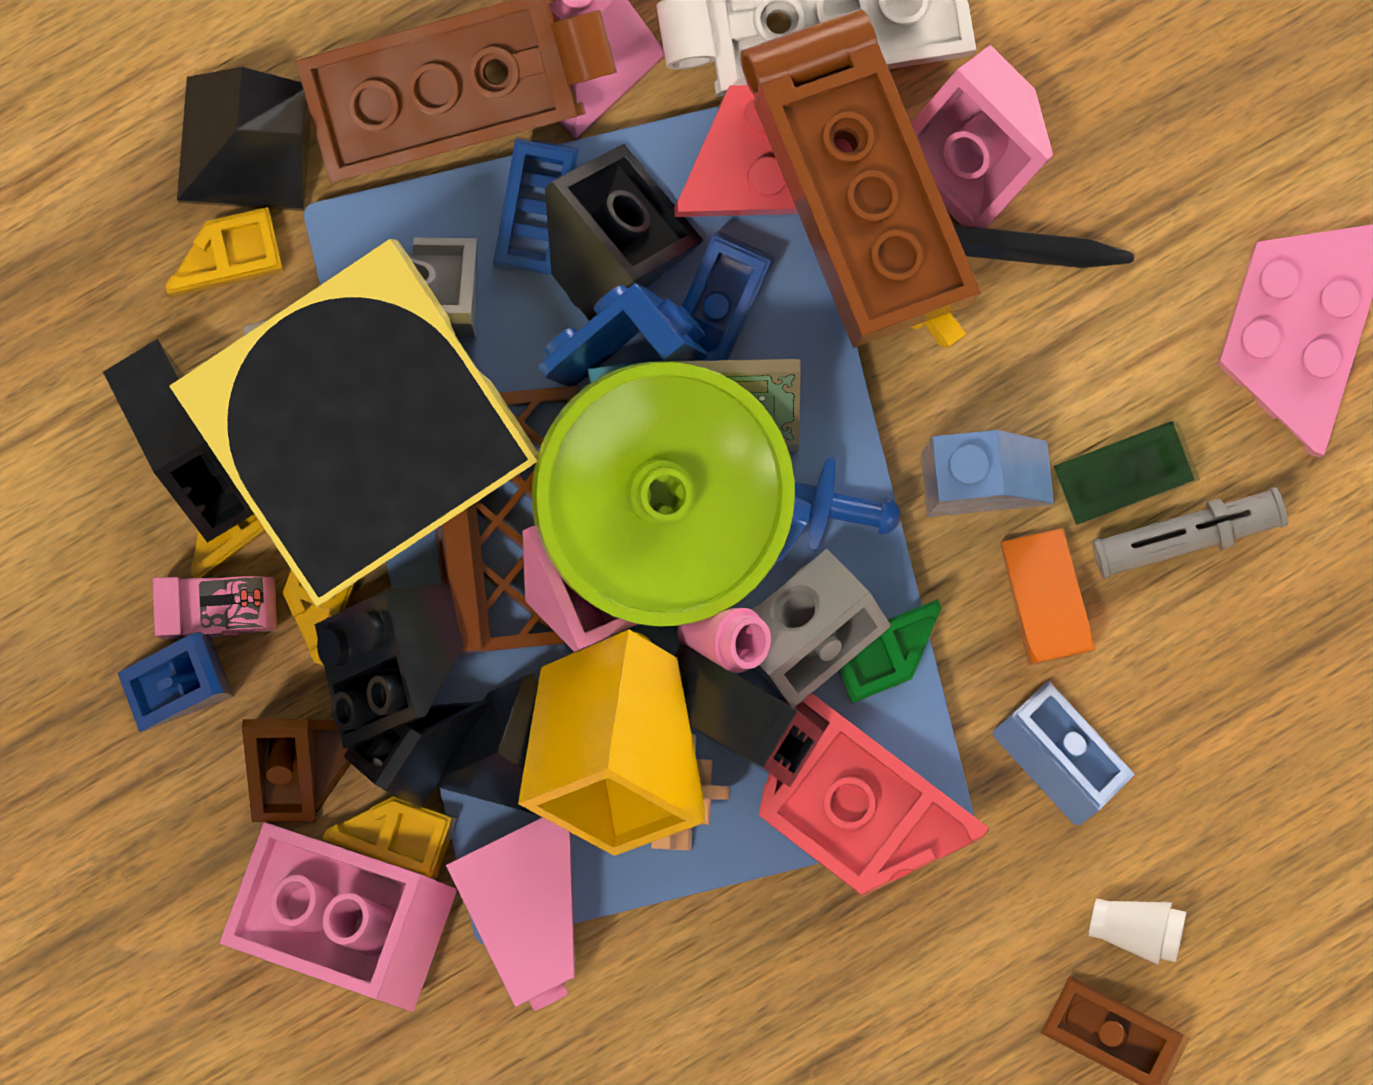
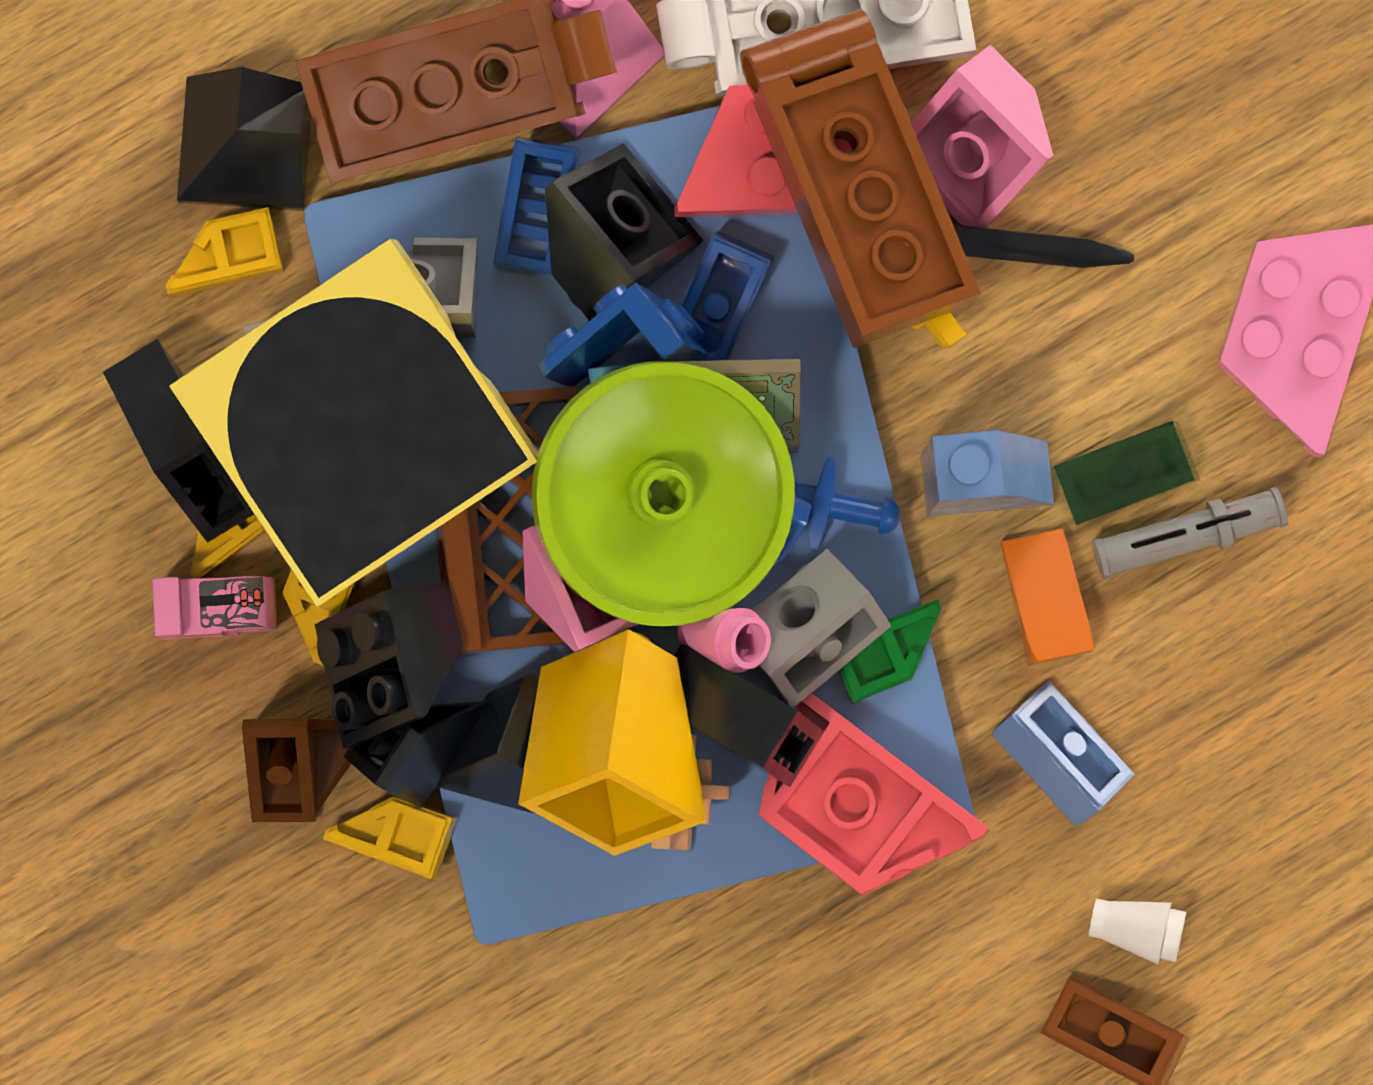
blue slope [118,632,234,732] -> none
bright pink slope [219,822,457,1012] -> none
bright pink slope [446,817,575,1012] -> none

